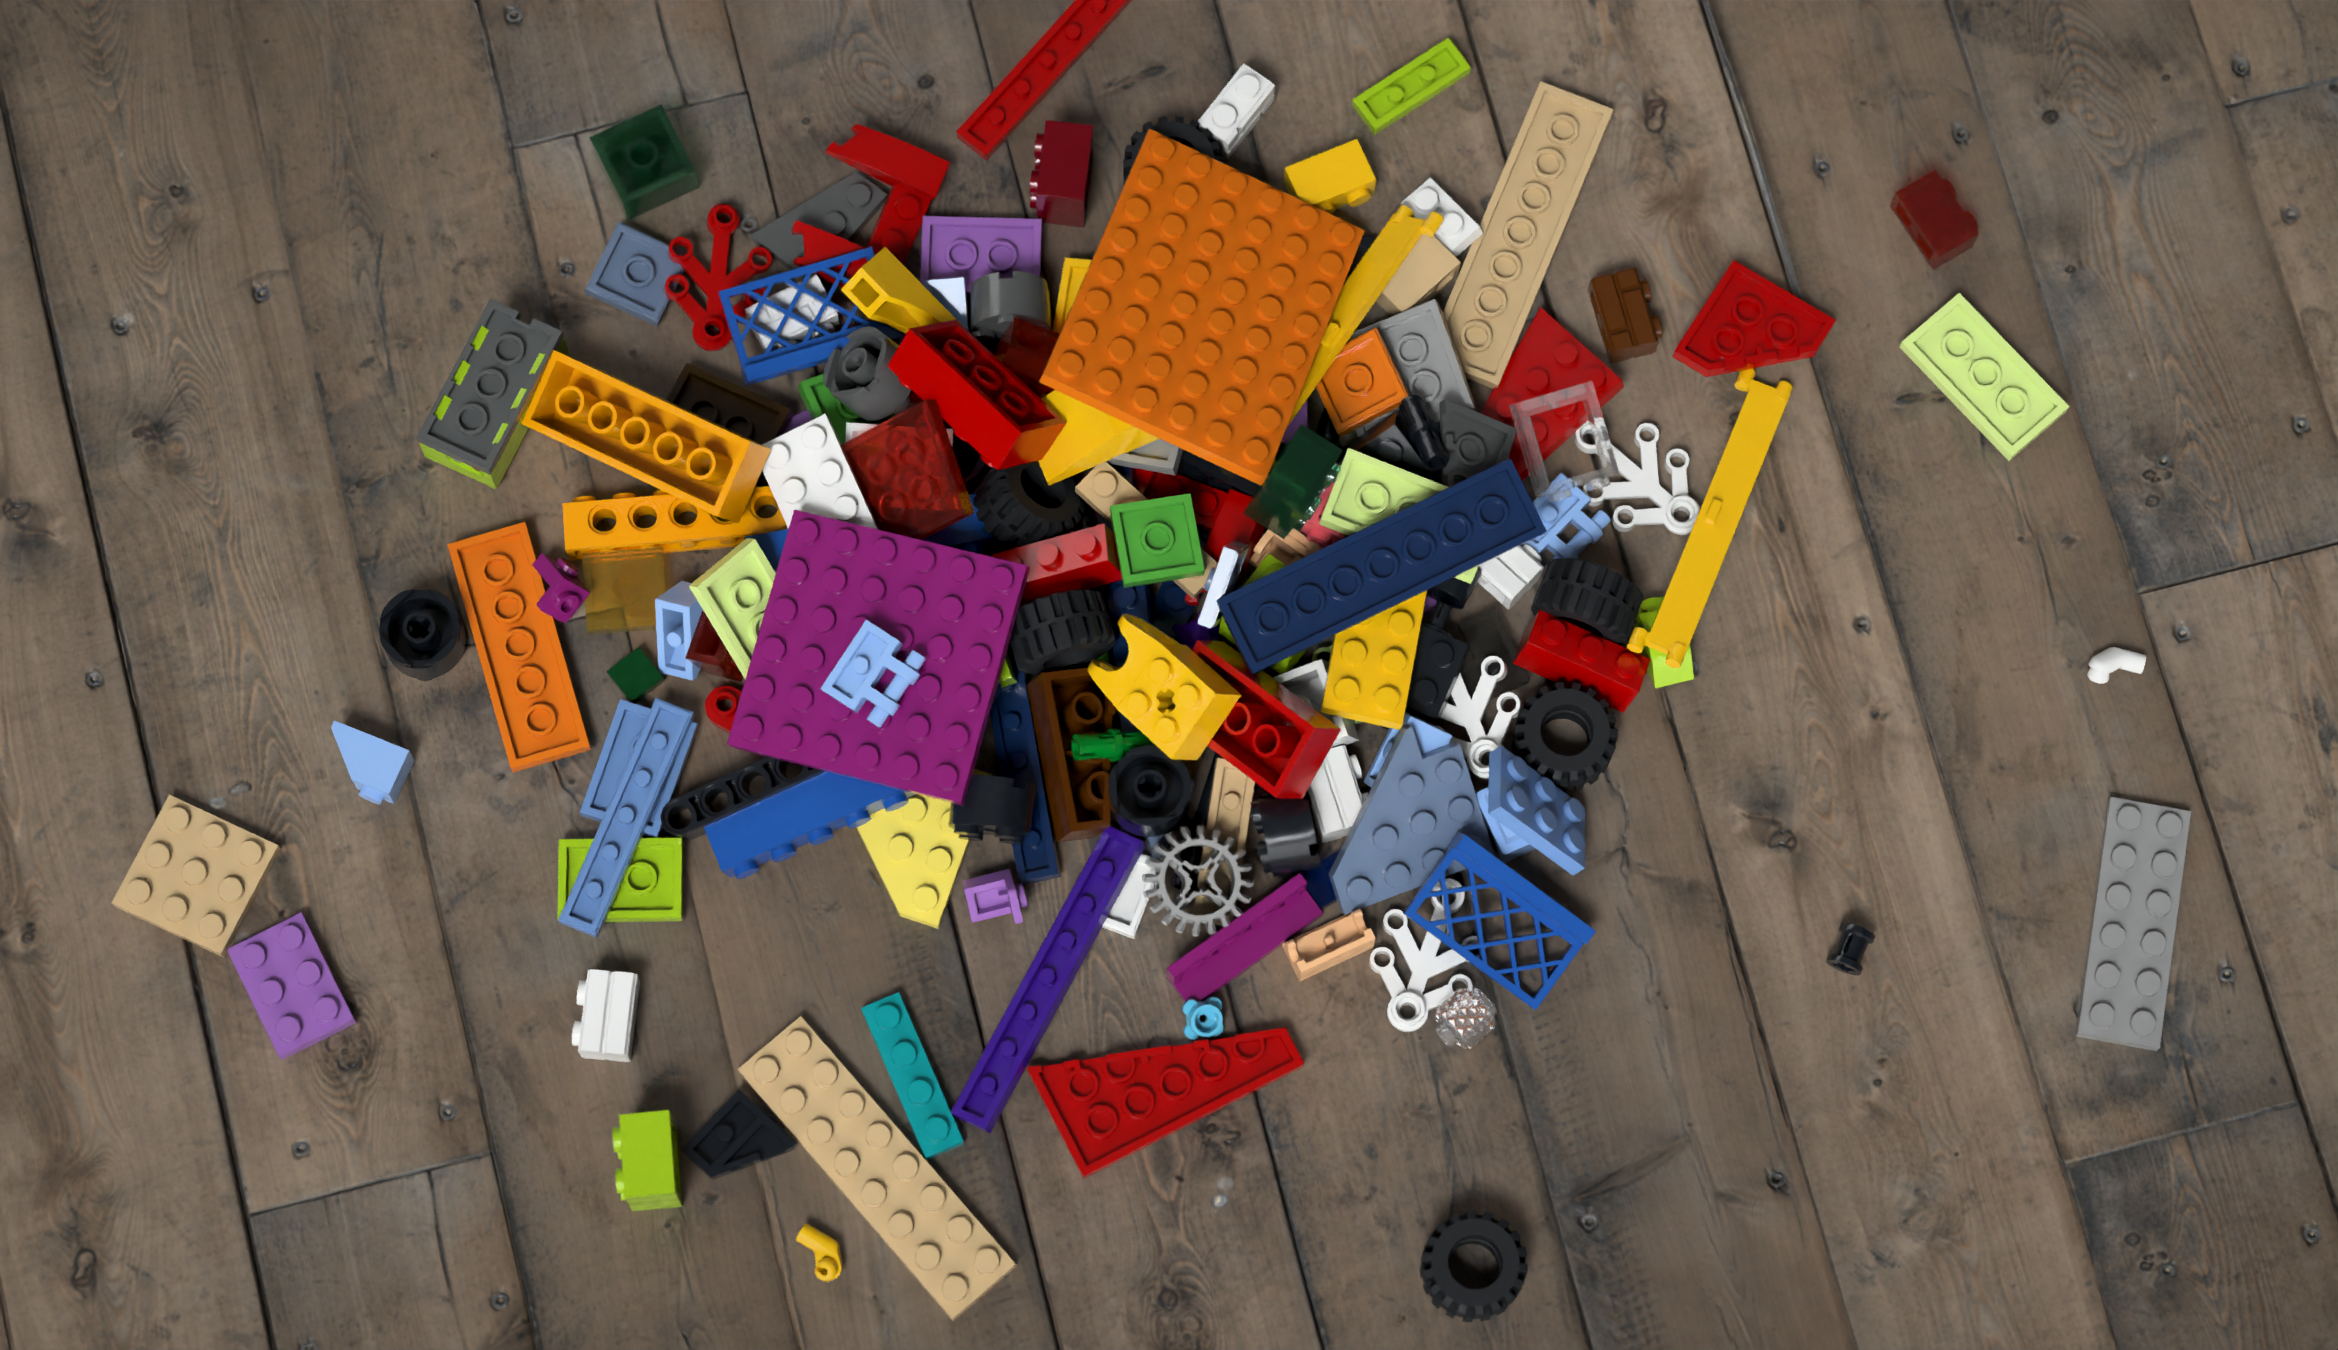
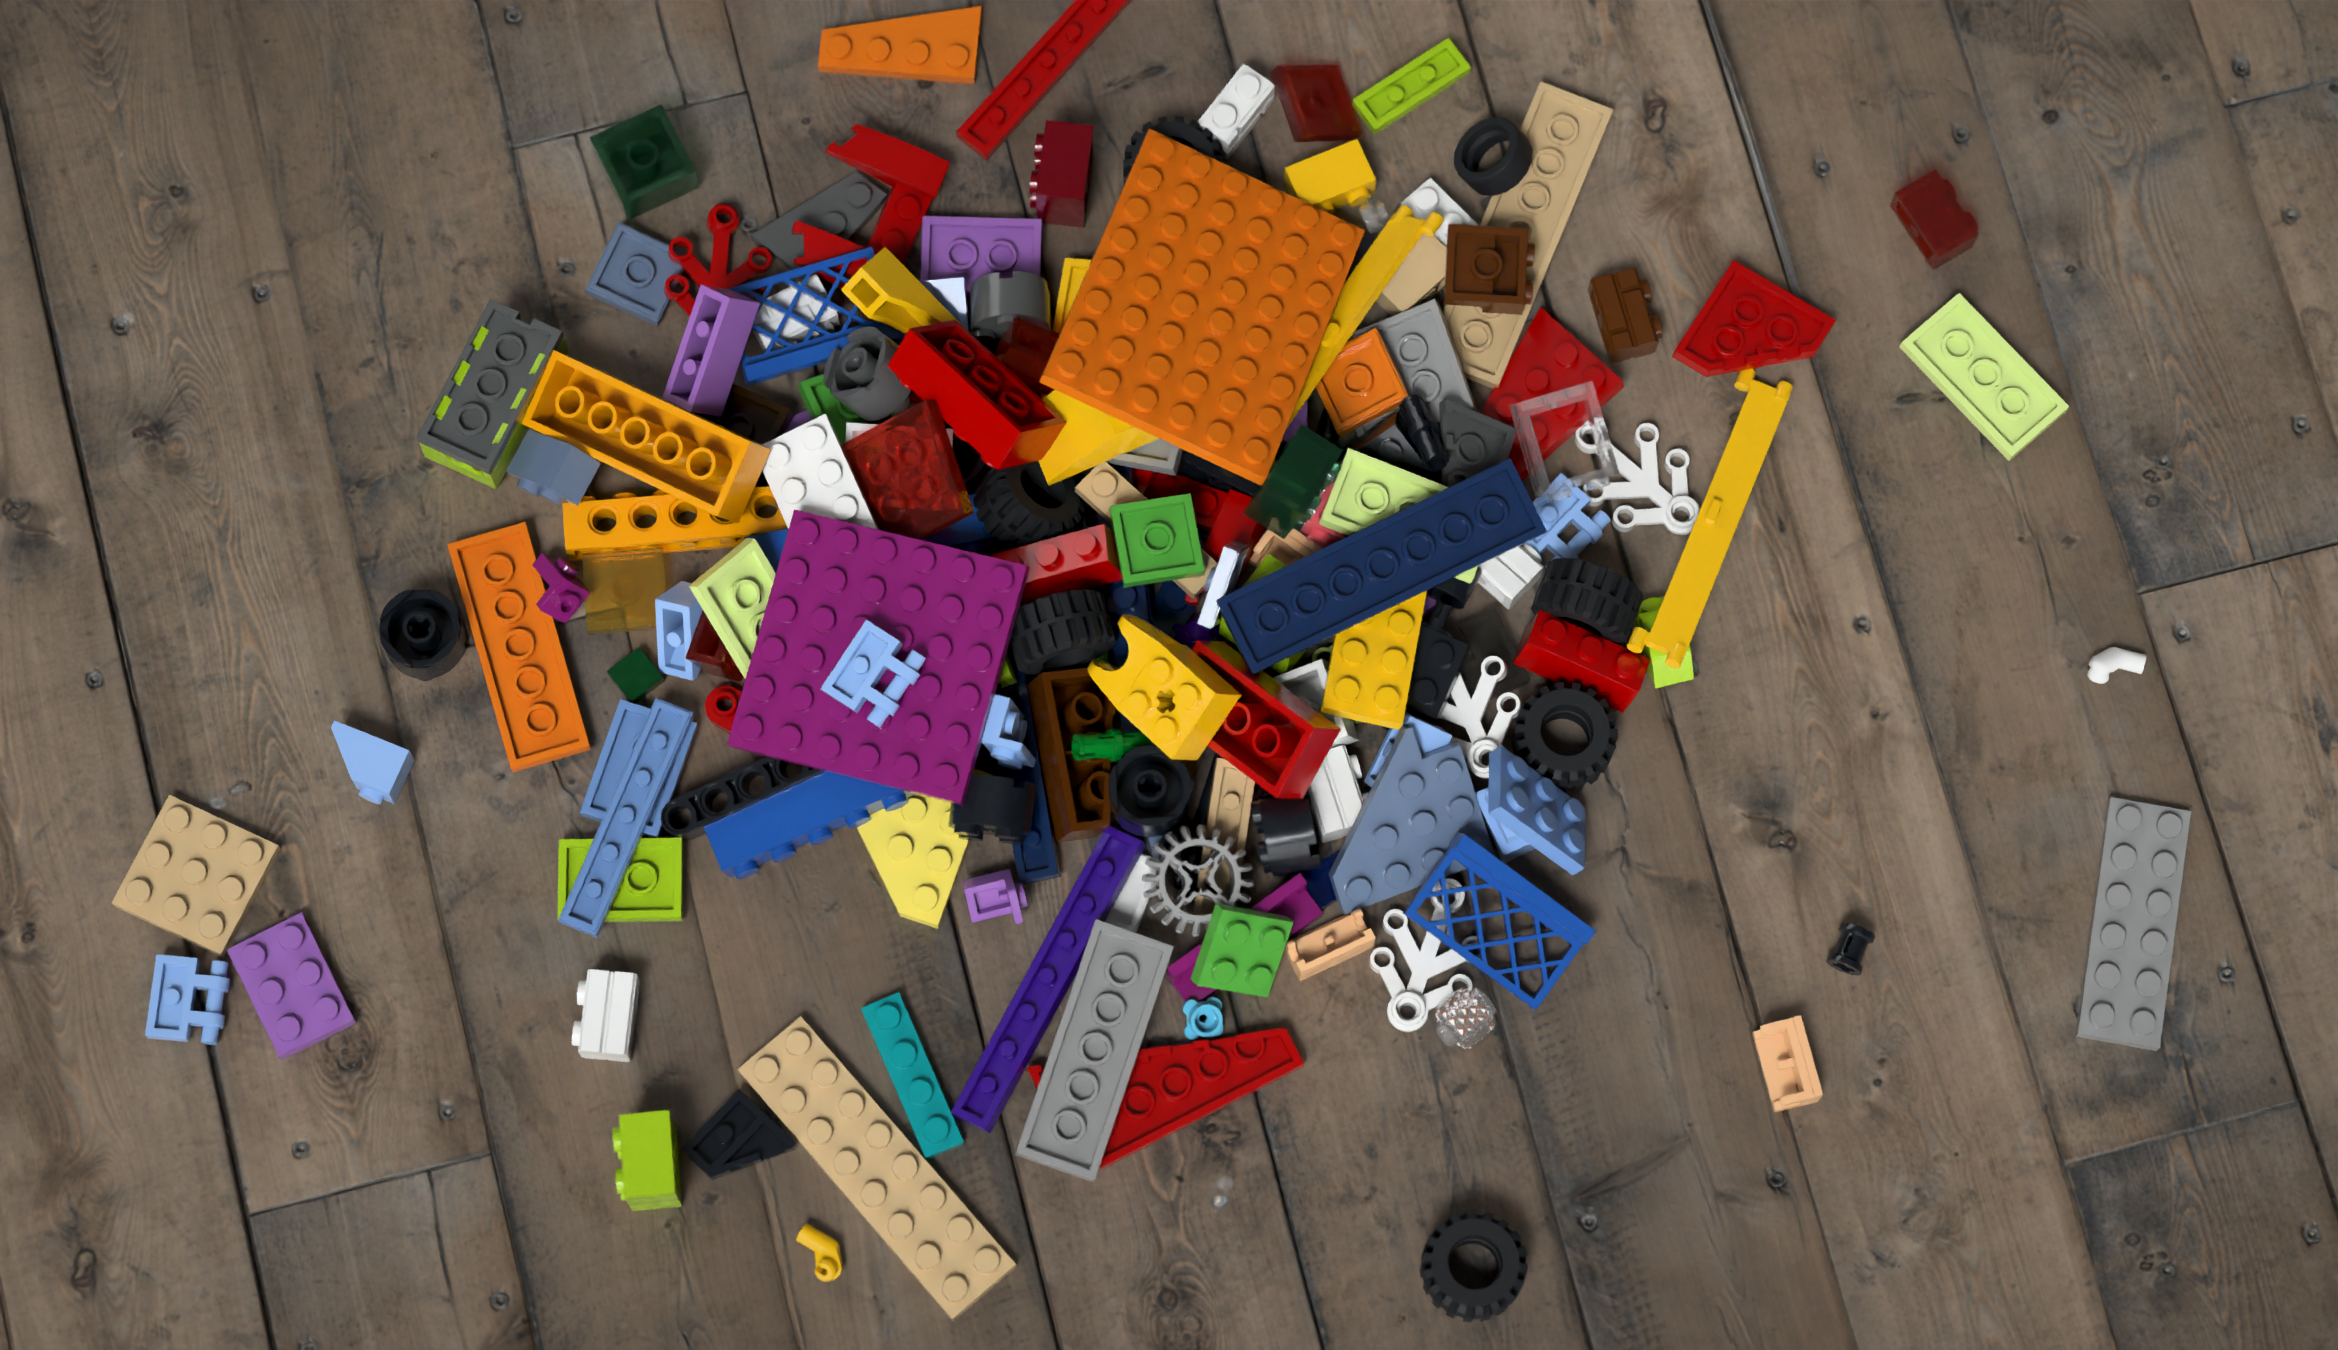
none -> light blue plate [145,954,230,1045]
none -> sand blue brick [506,429,601,506]
none -> medium lavender brick [662,284,760,417]
none -> orange wing [818,6,982,84]
none -> light blue bracket [981,694,1036,771]
none -> light grey plate [1014,919,1174,1182]
none -> bright green plate [1190,903,1294,998]
none -> clear red plate [1270,64,1362,142]
none -> clear plate [1358,197,1390,235]
none -> reddish brown plate [1444,224,1535,315]
none -> black tyre [1454,117,1533,196]
none -> light nougat hinge [1752,1015,1823,1112]

